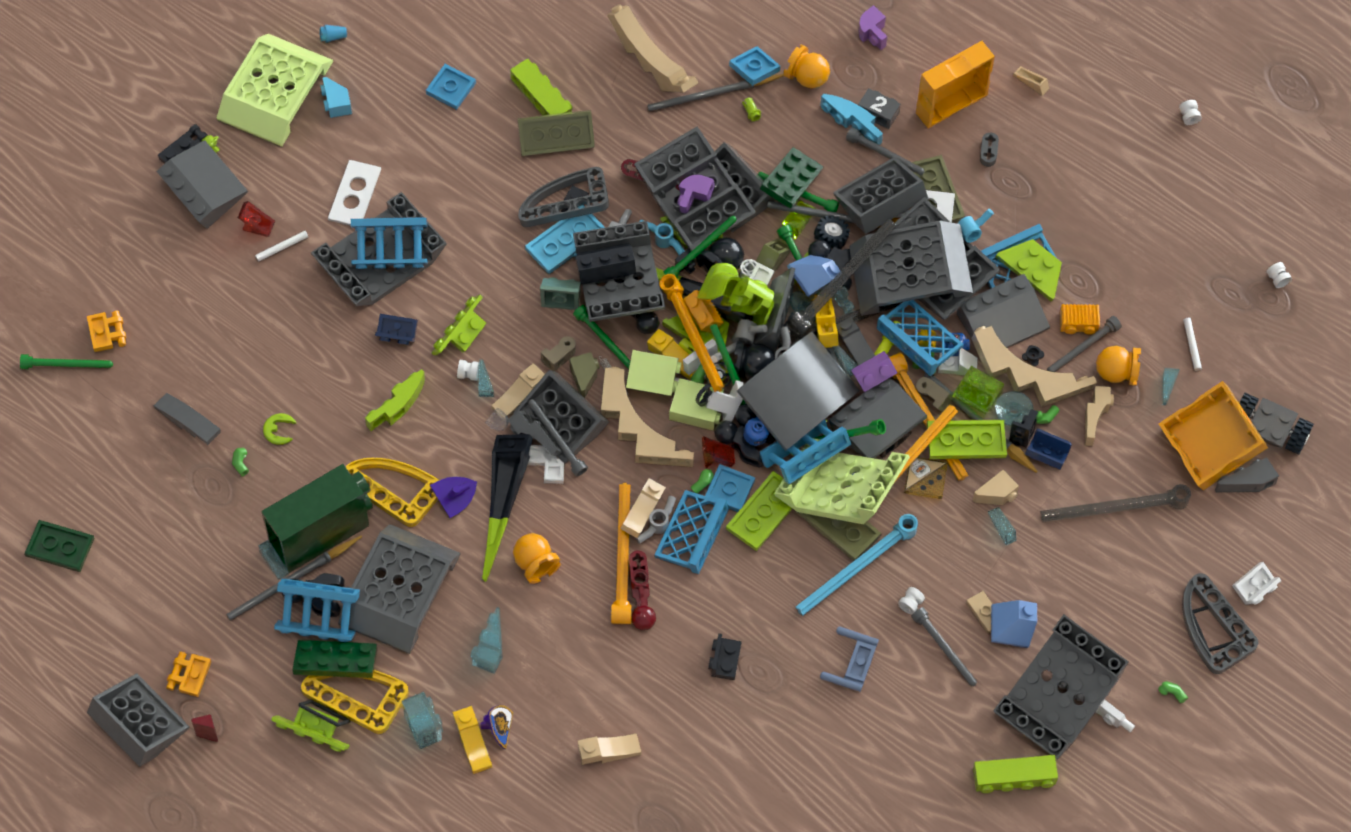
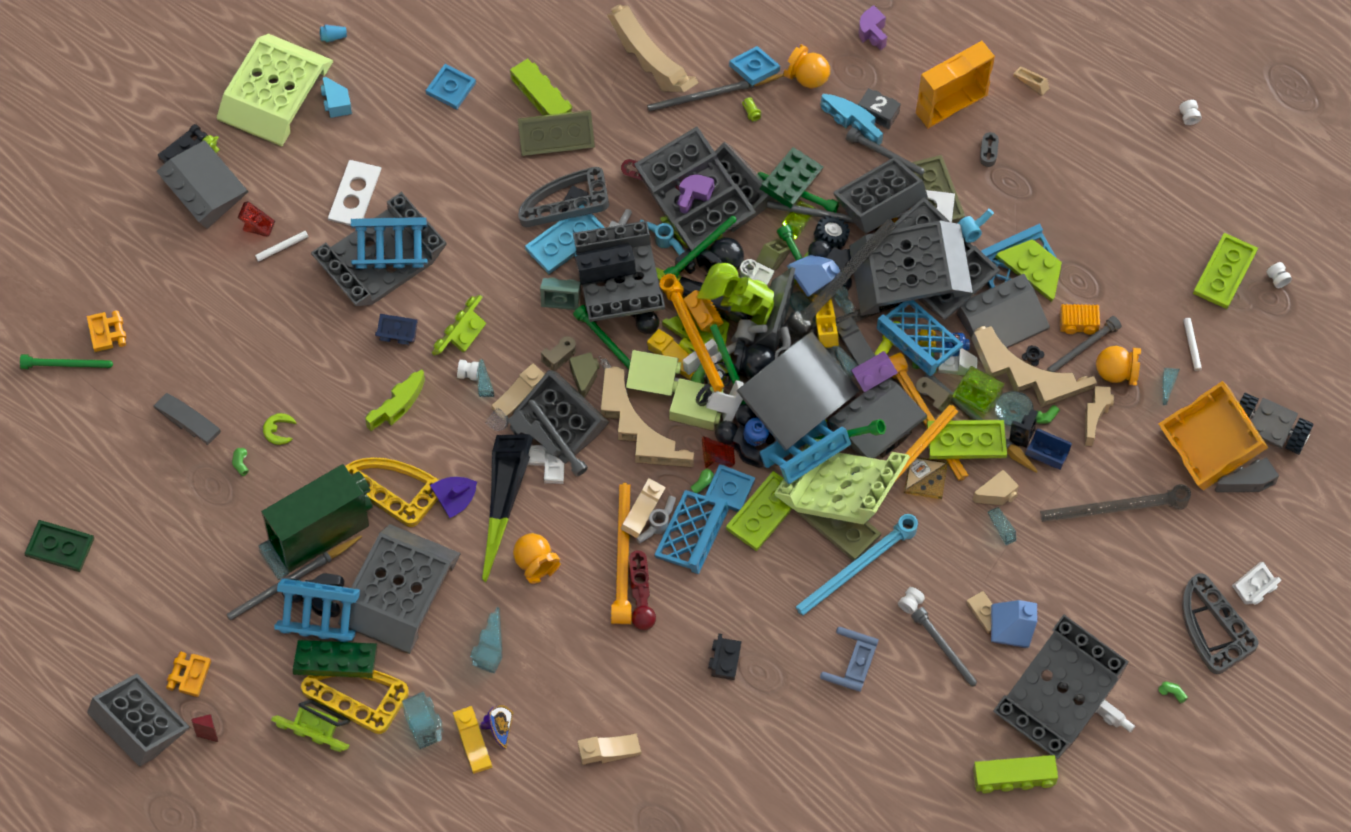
none -> lime plate [1193,233,1258,309]

